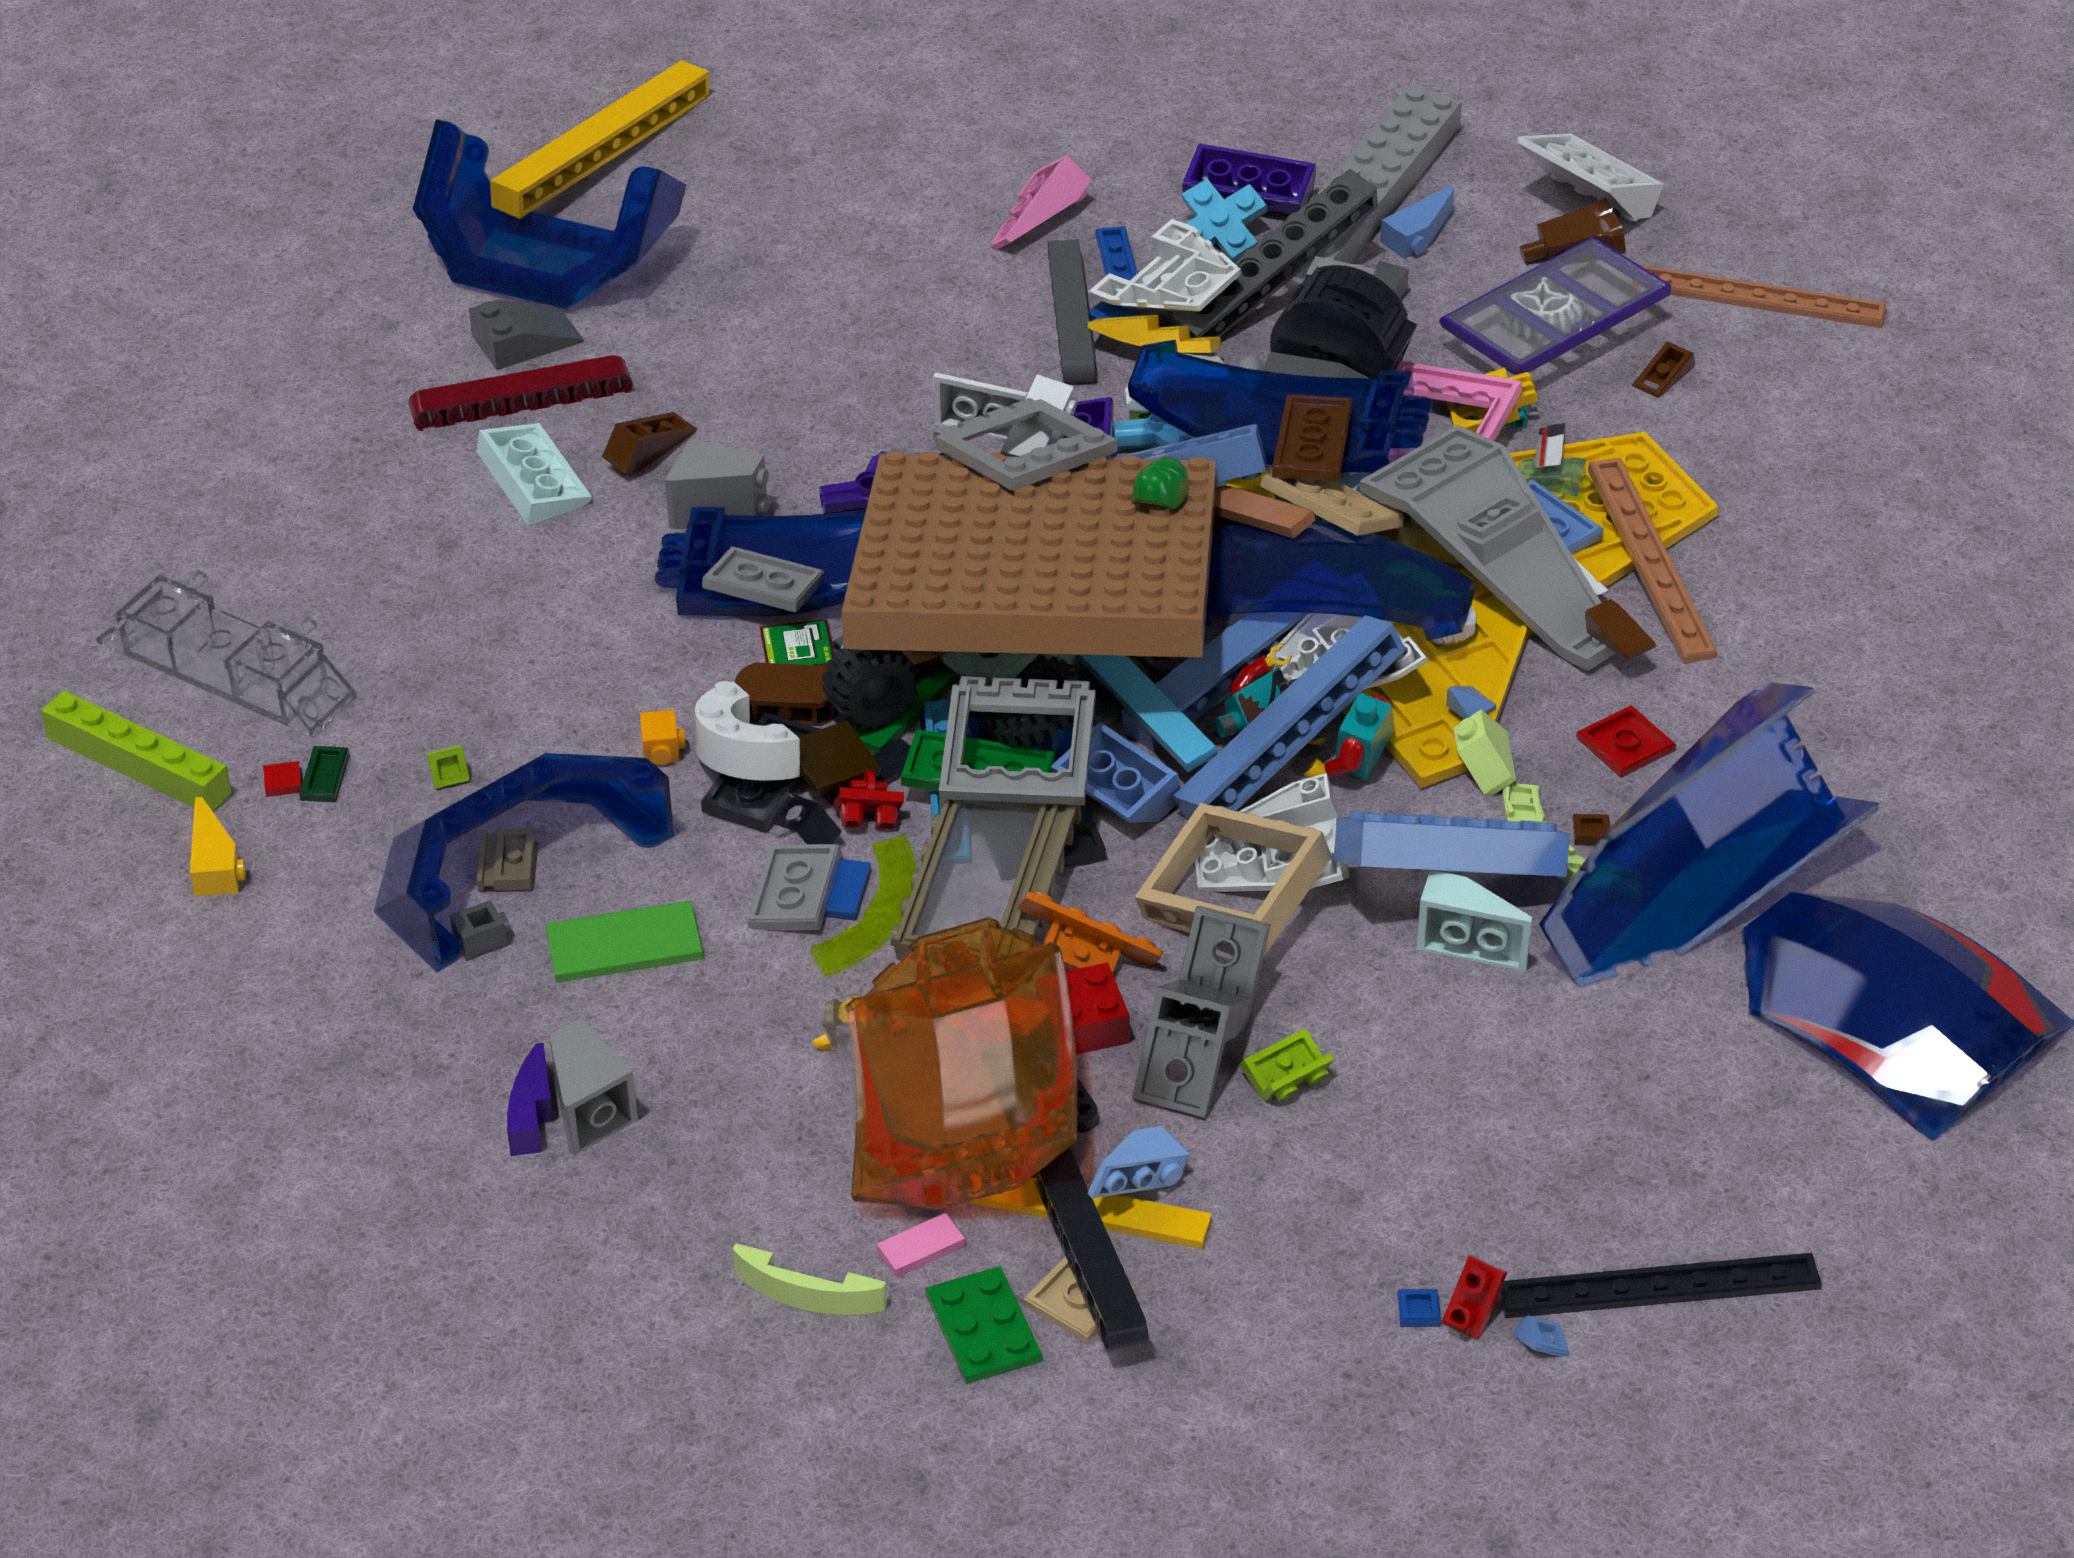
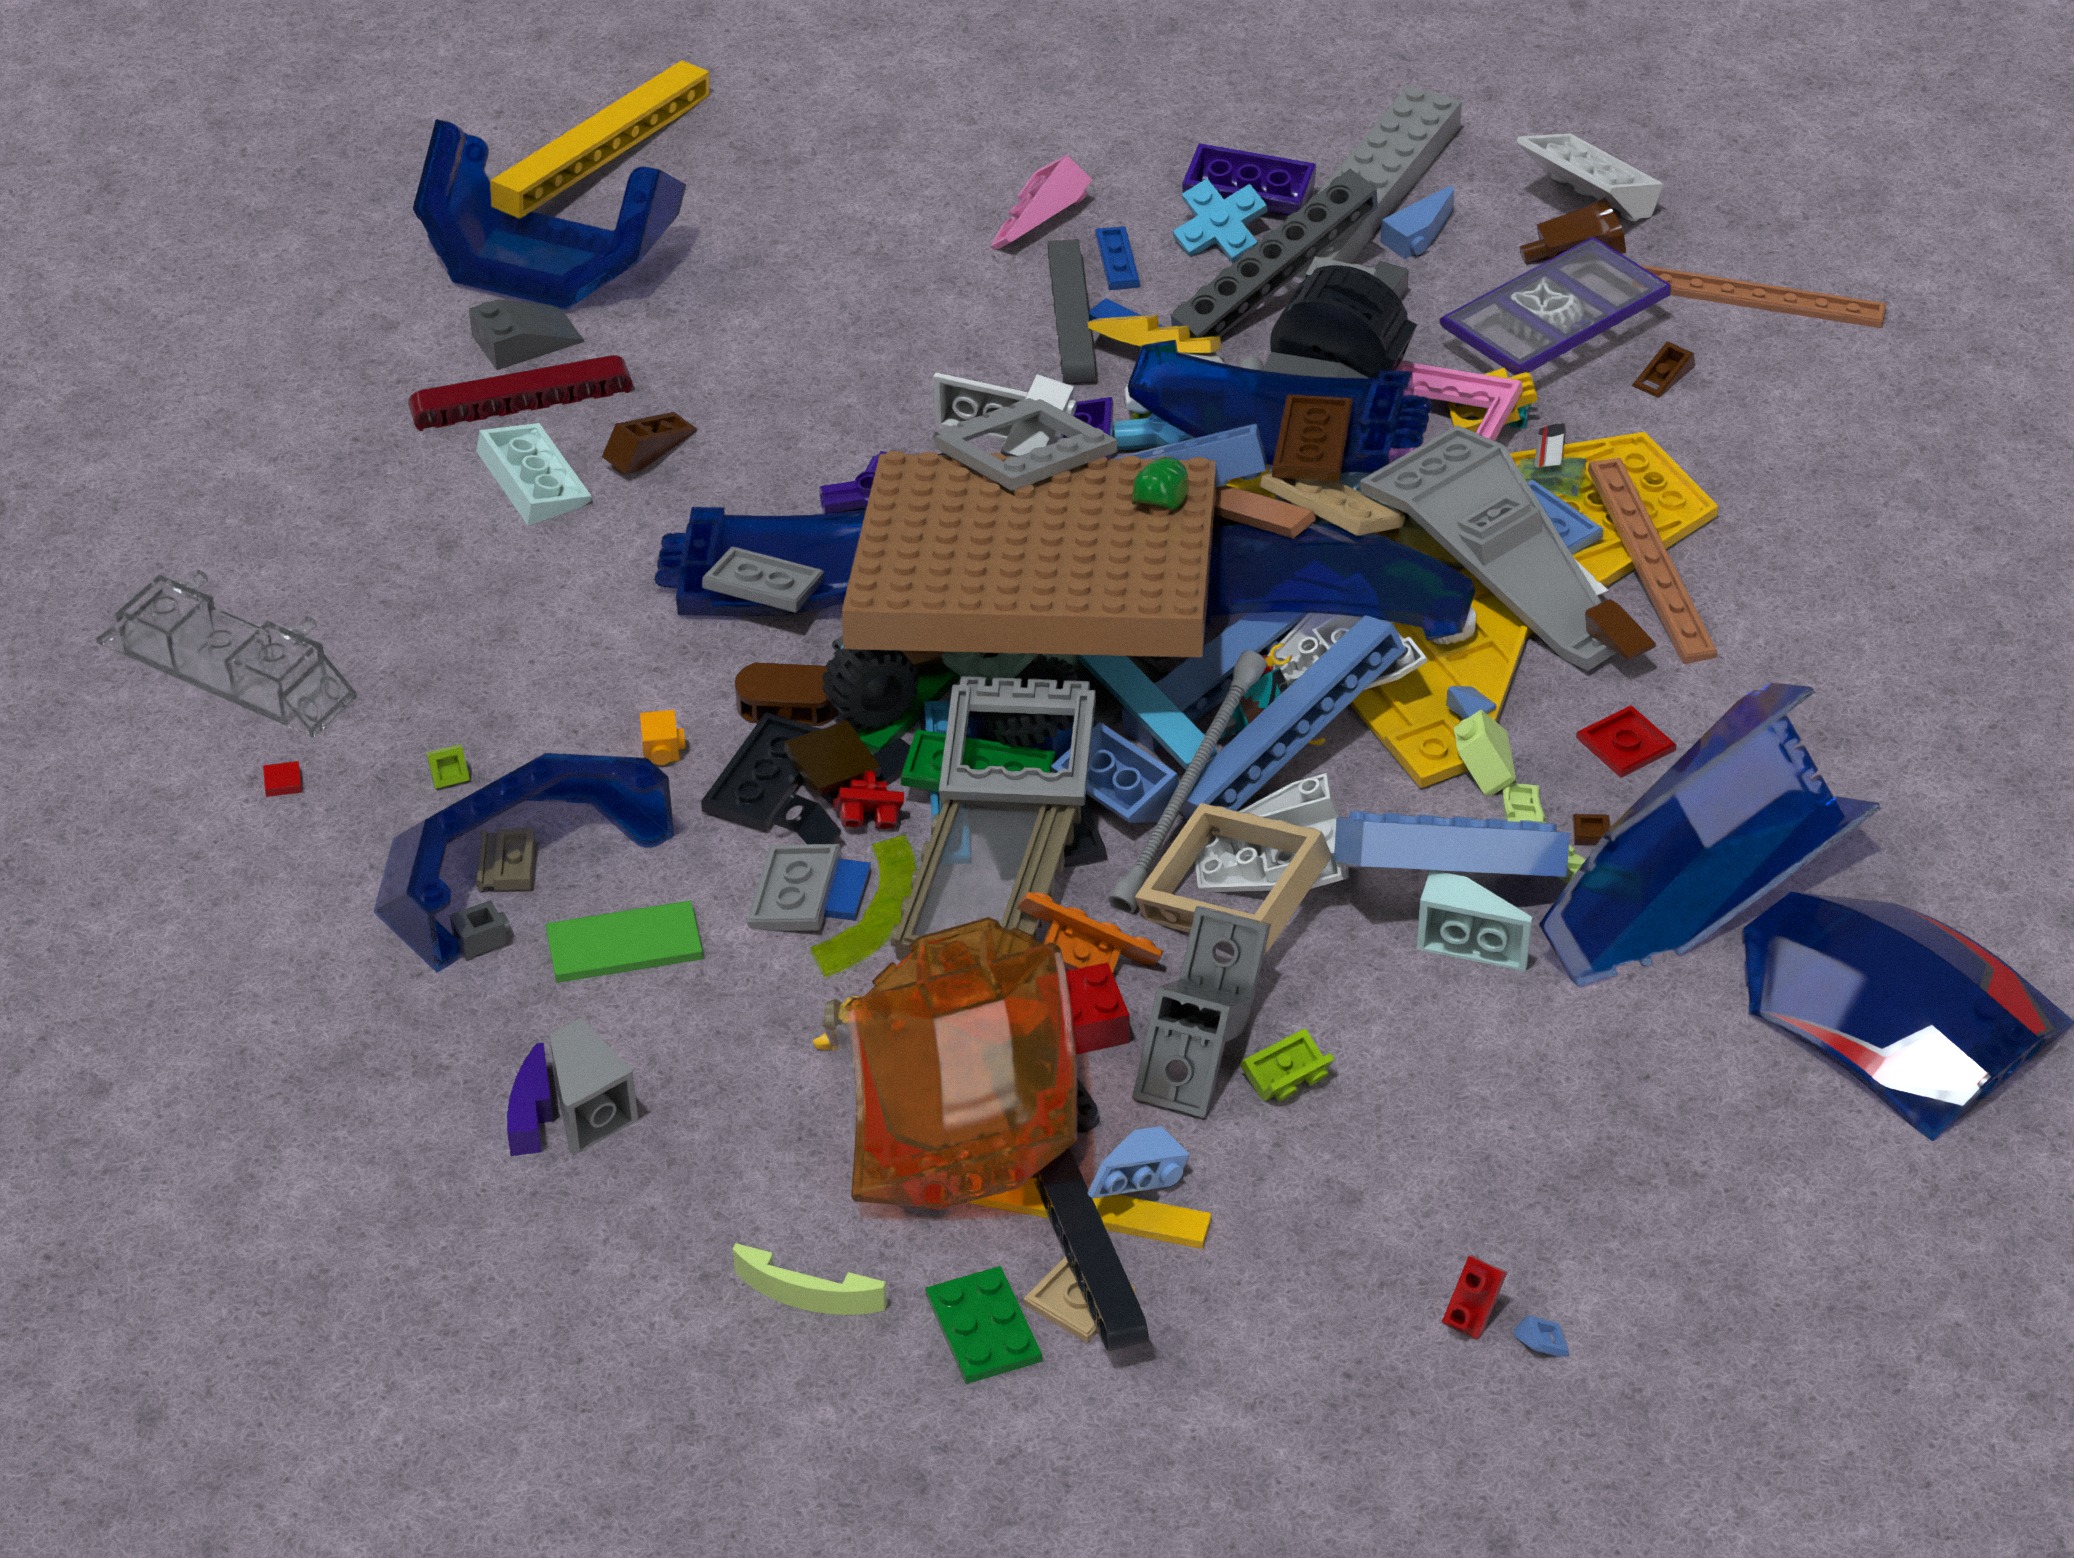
lime brick [40,690,232,811] -> none
yellow slope [190,797,246,896] -> none
dark green tile [299,746,349,803] -> none
light grey slope [665,439,771,529] -> none
white brick [695,681,800,781] -> none
tile [759,619,835,666] -> none
bright pink tile [877,1212,965,1278] -> none
white wedge [1088,219,1242,311] -> none
teal torso [1304,694,1394,781] -> none
blue tile [1397,1289,1441,1327] -> none
black tile [1499,1253,1822,1319] -> none
none -> light grey hose [1108,650,1267,914]

